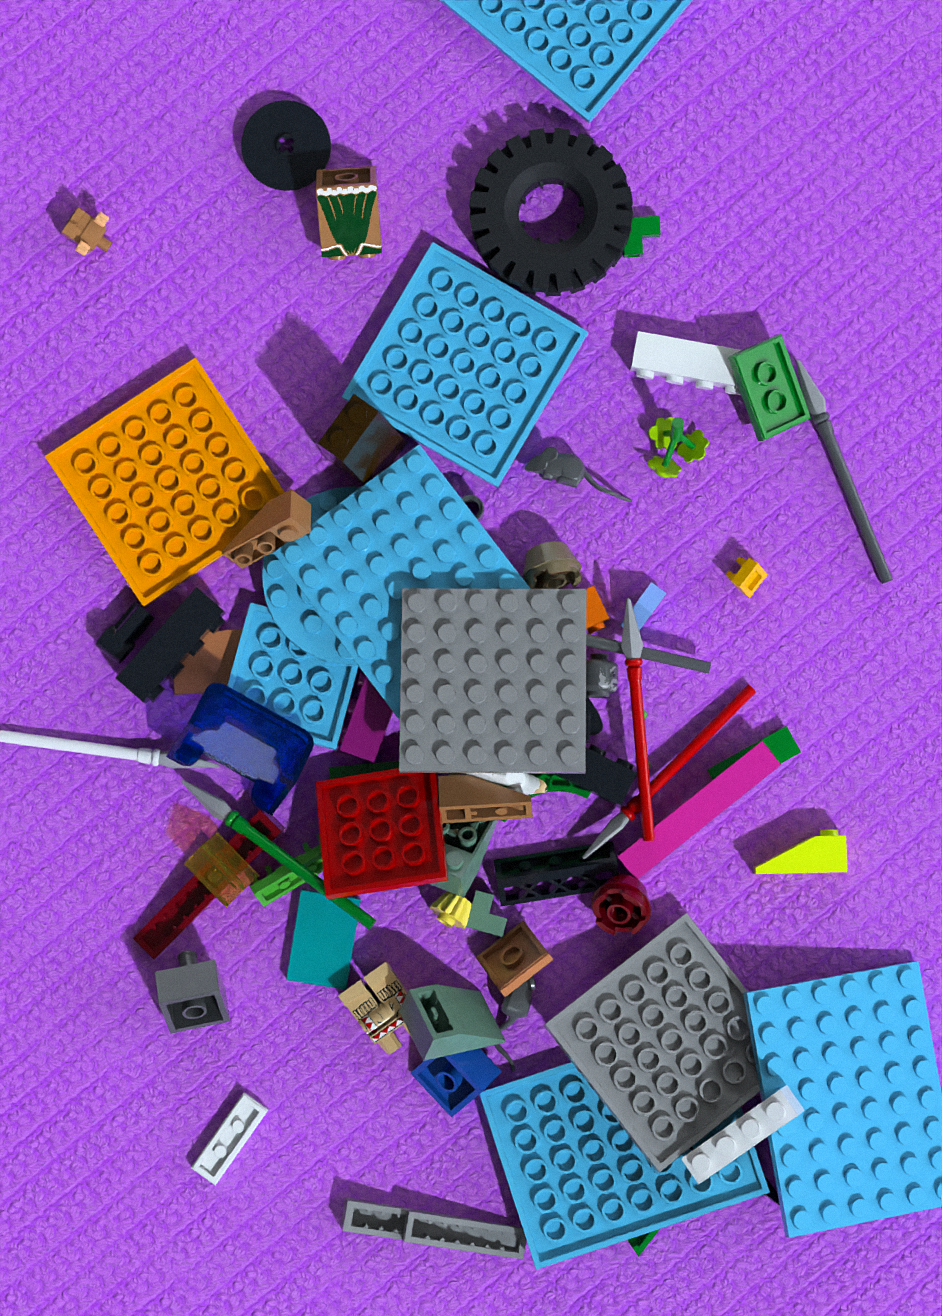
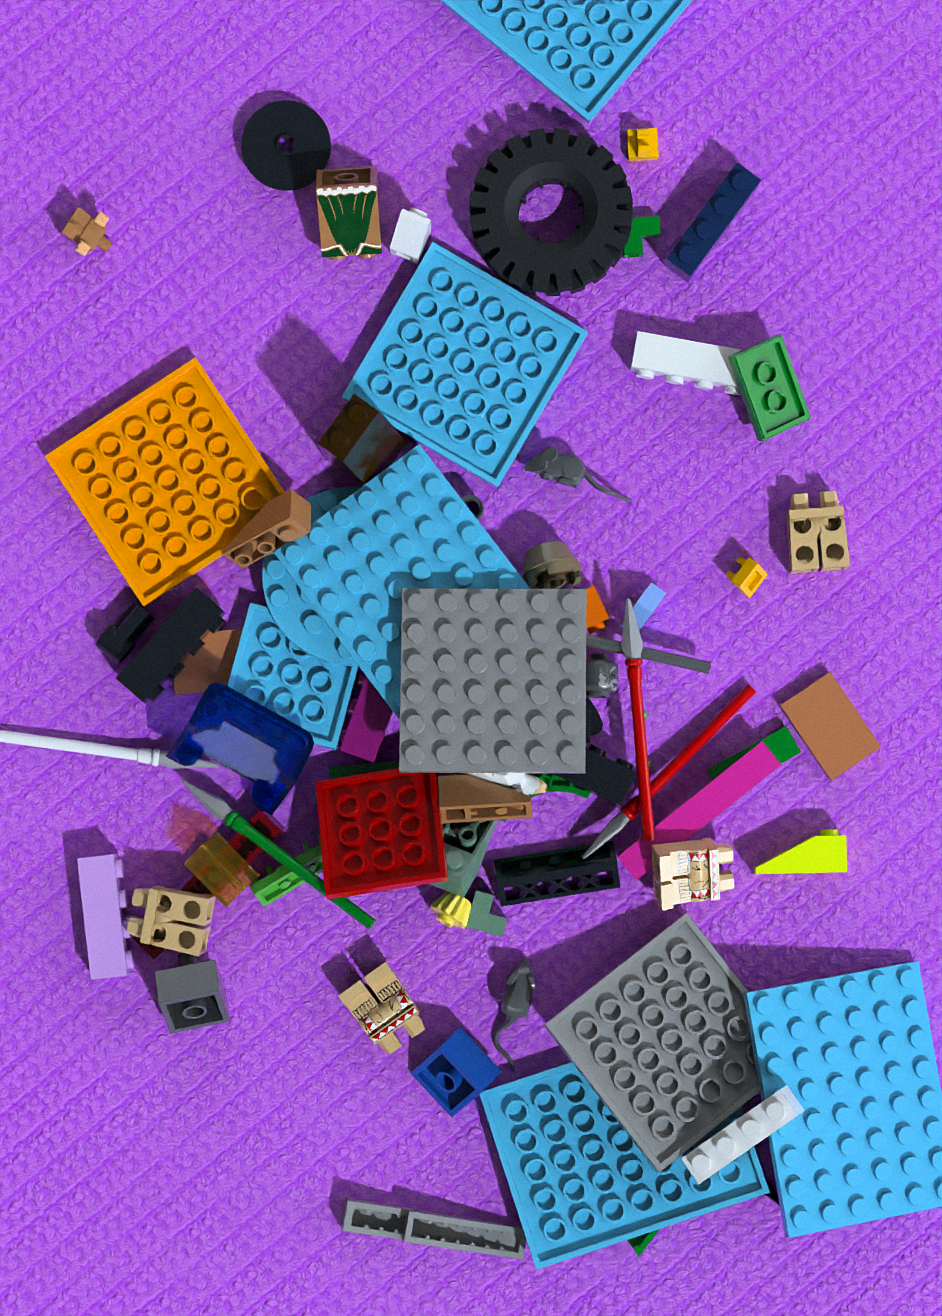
white tile [191,1092,269,1185] -> none
teal tile [286,890,361,990] -> none
sand green slope [399,984,505,1061] -> none
nougat tile [476,920,553,997] -> none
dark red cone [591,874,651,935] -> none
lime plant [647,417,709,478] -> none
dark grey piece [796,360,893,584] -> none
none -> lavender brick [77,854,135,980]
none -> tan hips [127,885,216,957]
none -> white slope [390,208,431,264]
none -> yellow tile [627,128,659,161]
none -> tan hips [652,837,734,910]
none -> dark blue brick [664,162,761,283]
none -> nougat tile [780,672,881,781]
none -> tan hips [786,491,850,574]

